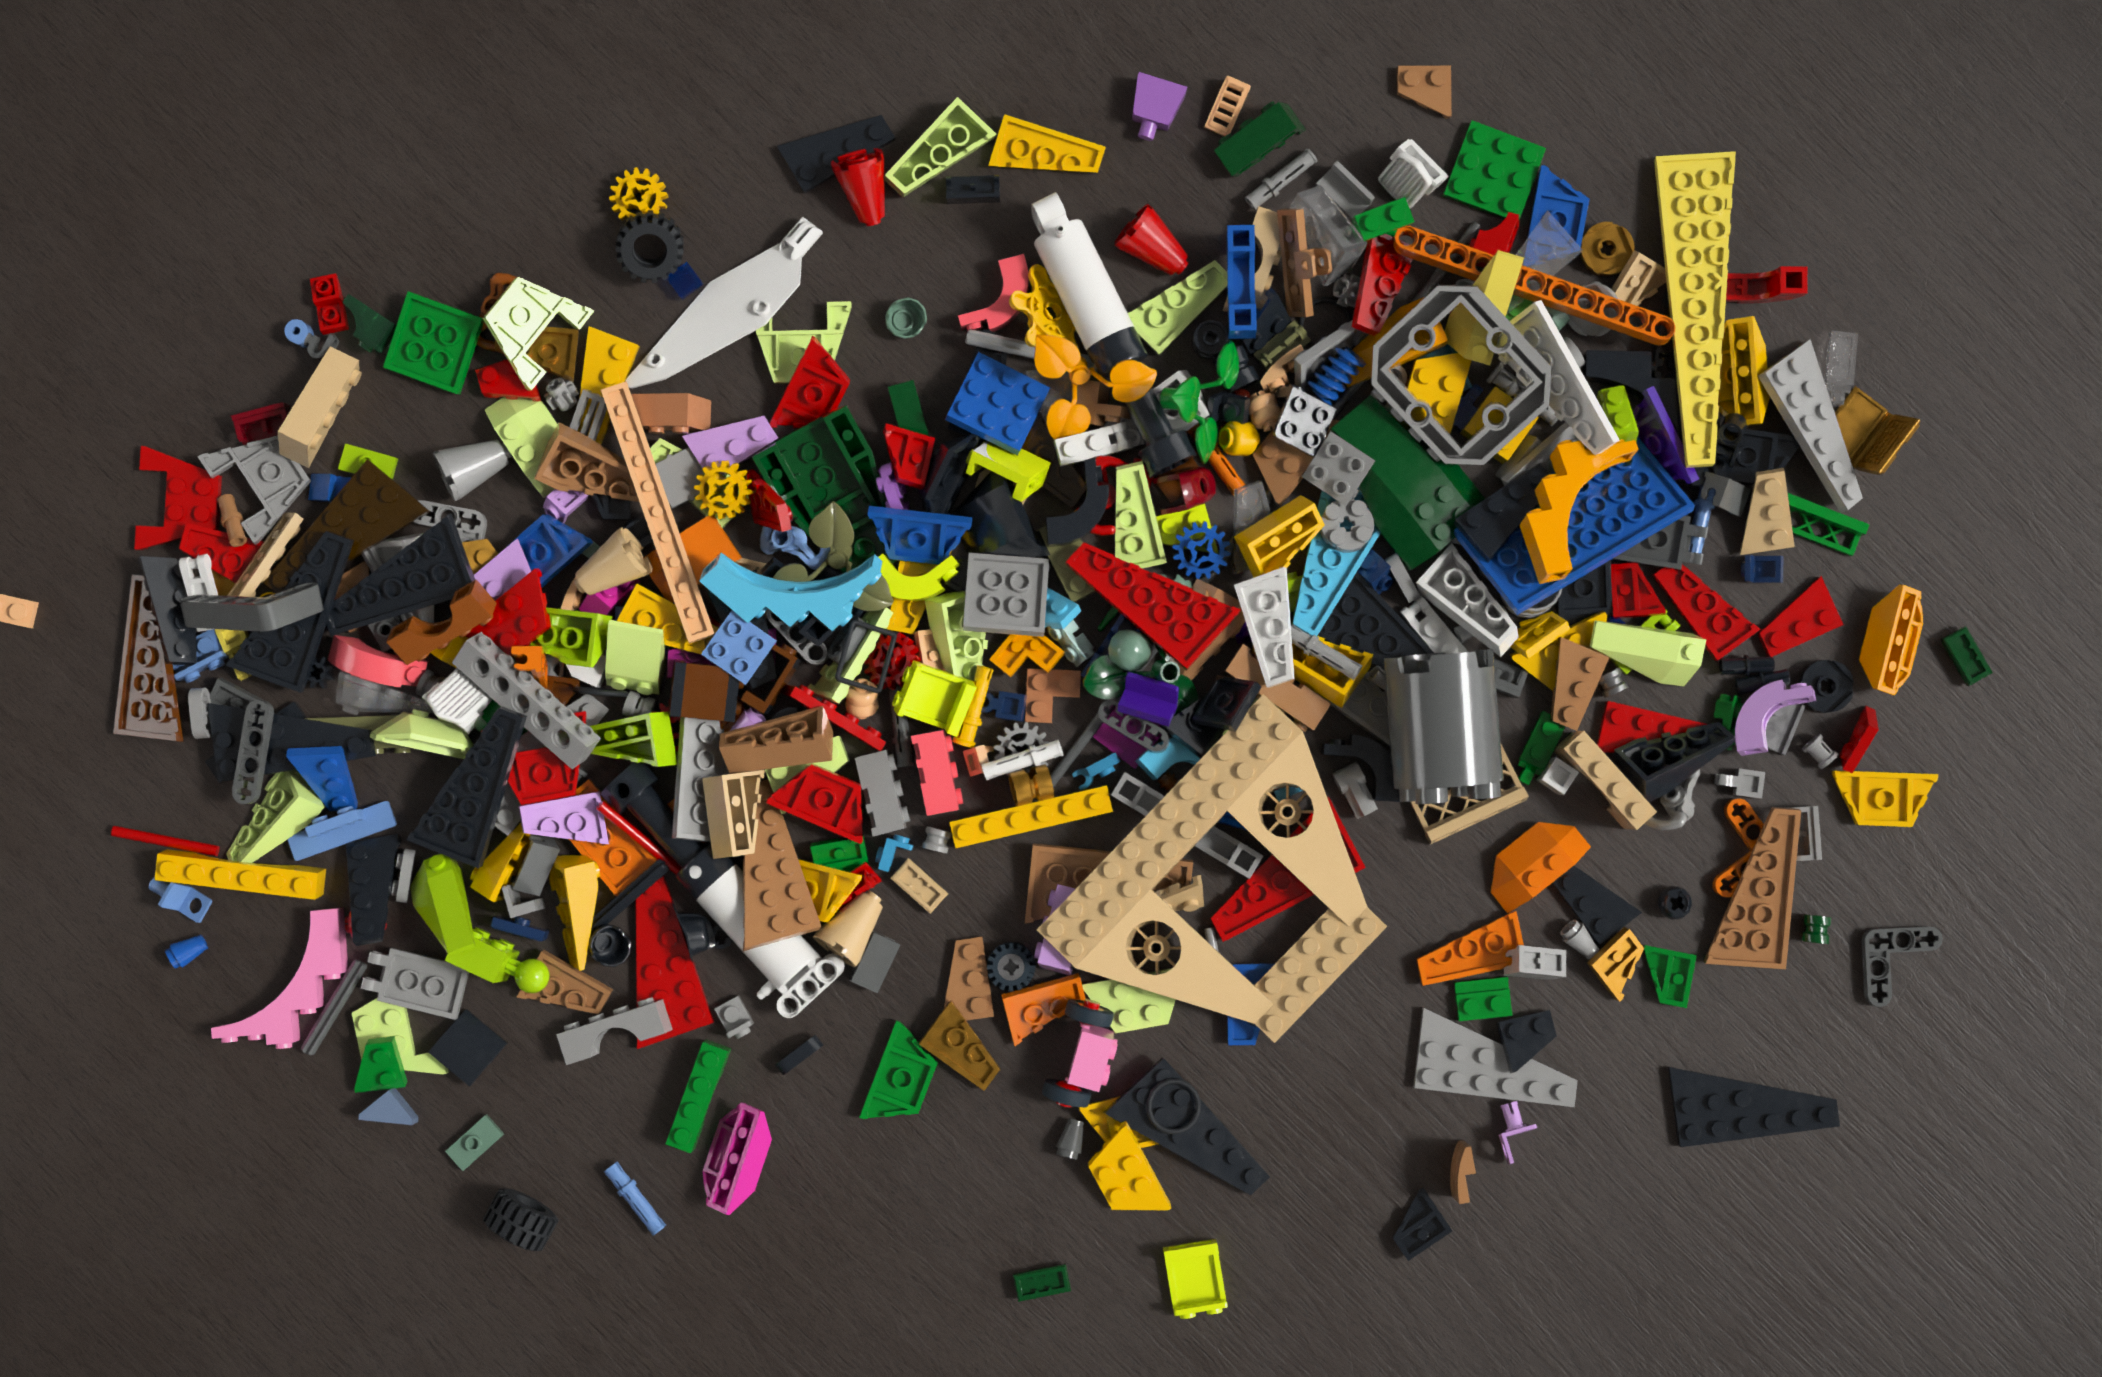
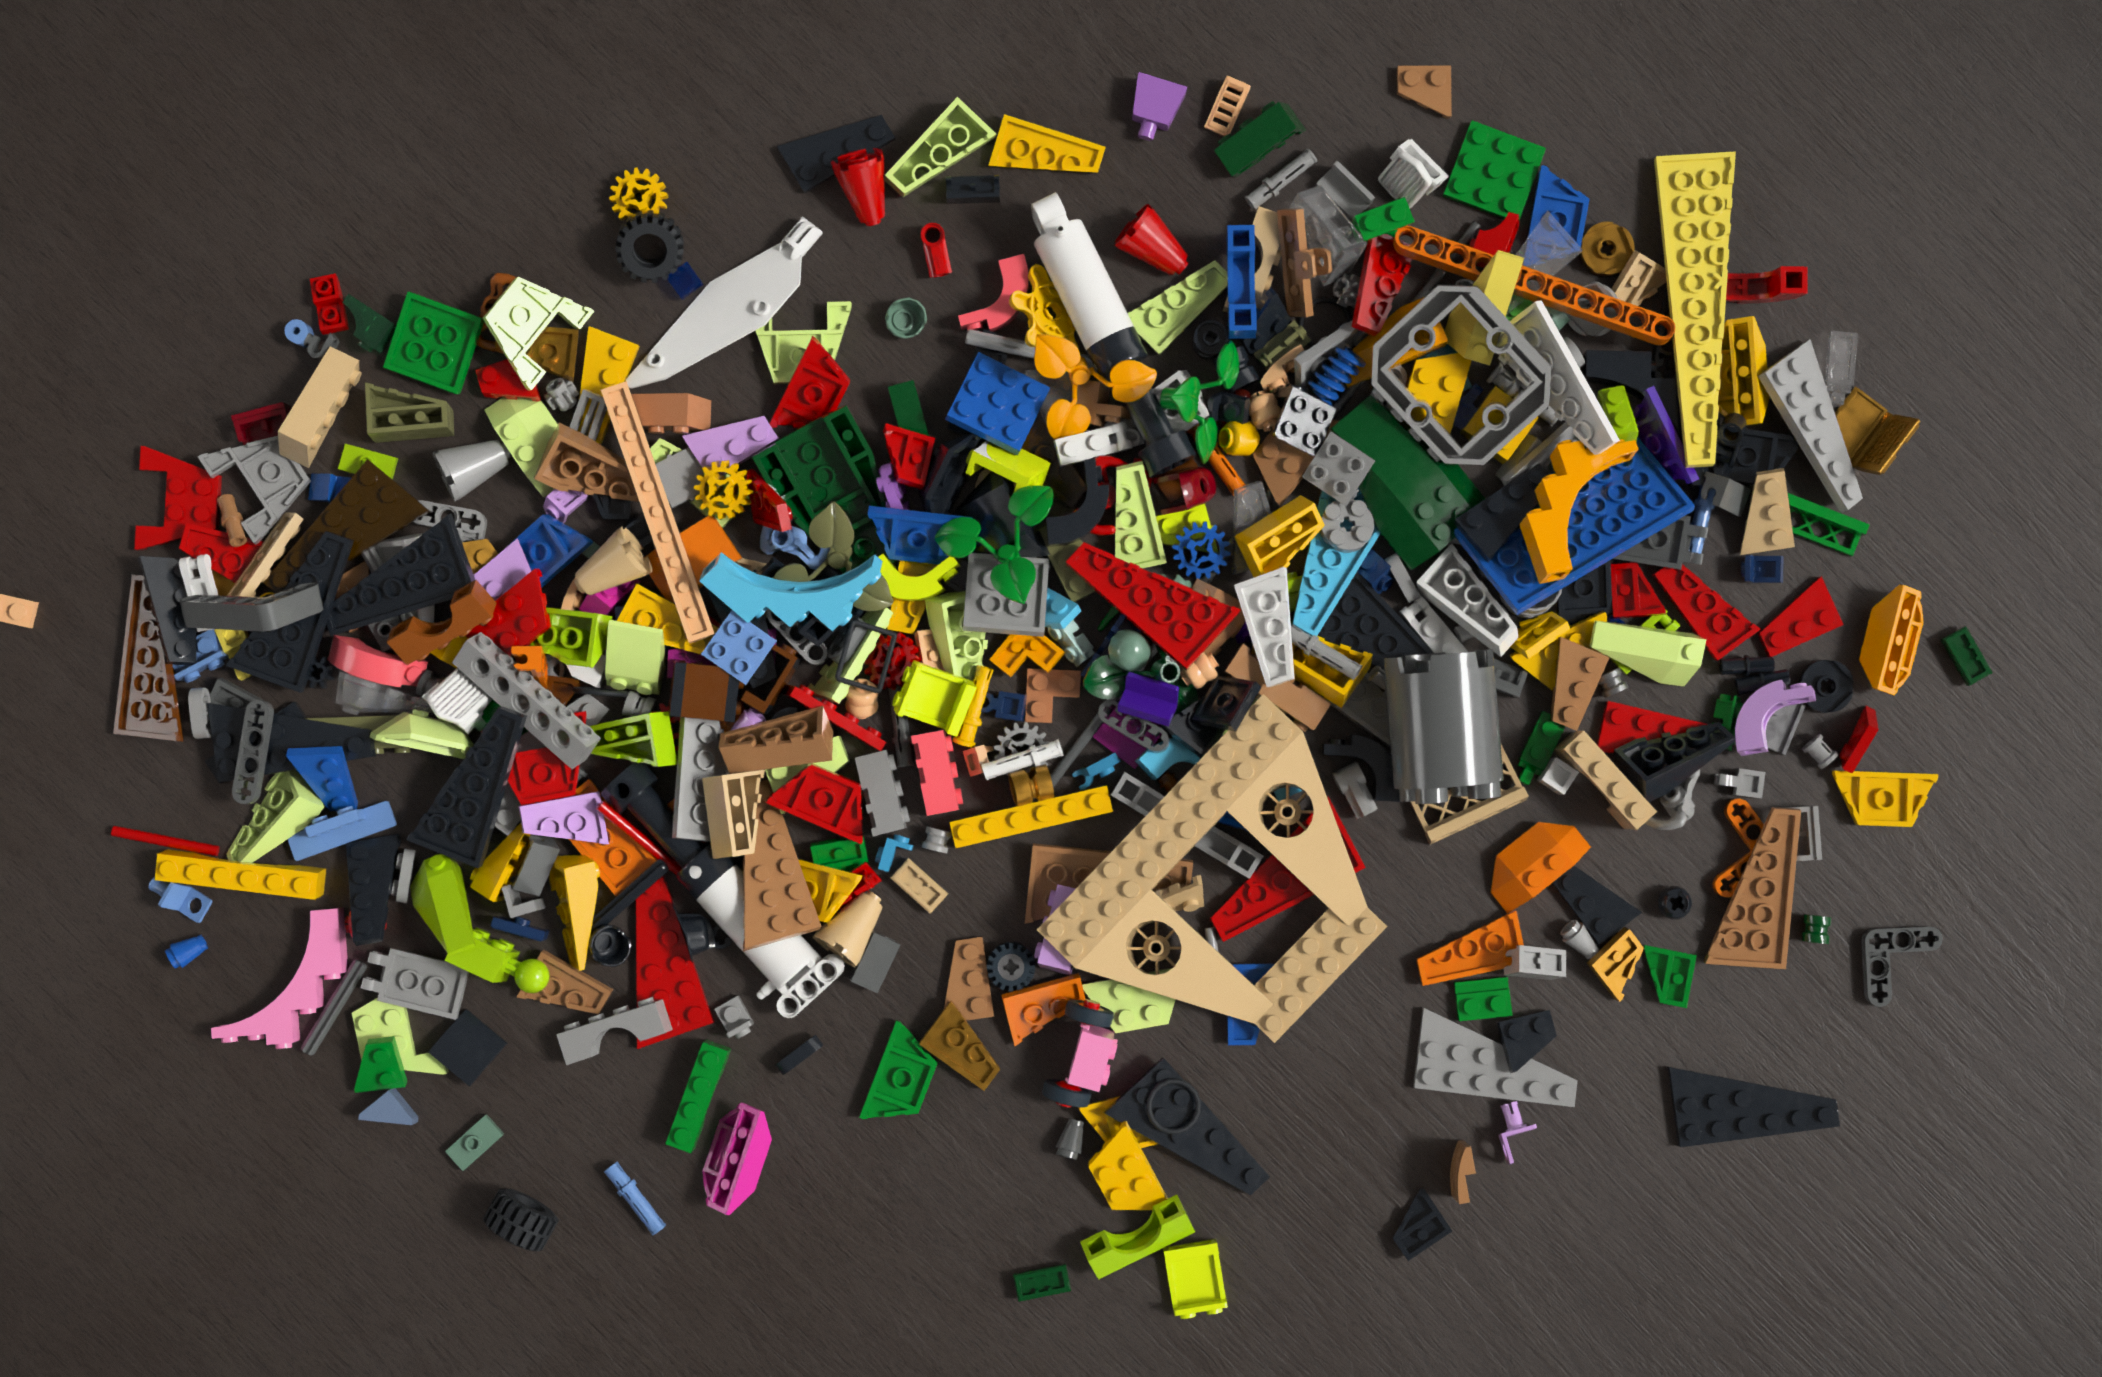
none -> olive wedge [365,383,455,443]
none -> red piece [921,223,952,278]
none -> green plant [934,486,1053,604]
none -> lime arch [1080,1195,1195,1280]
none -> light nougat piece [1180,652,1219,689]

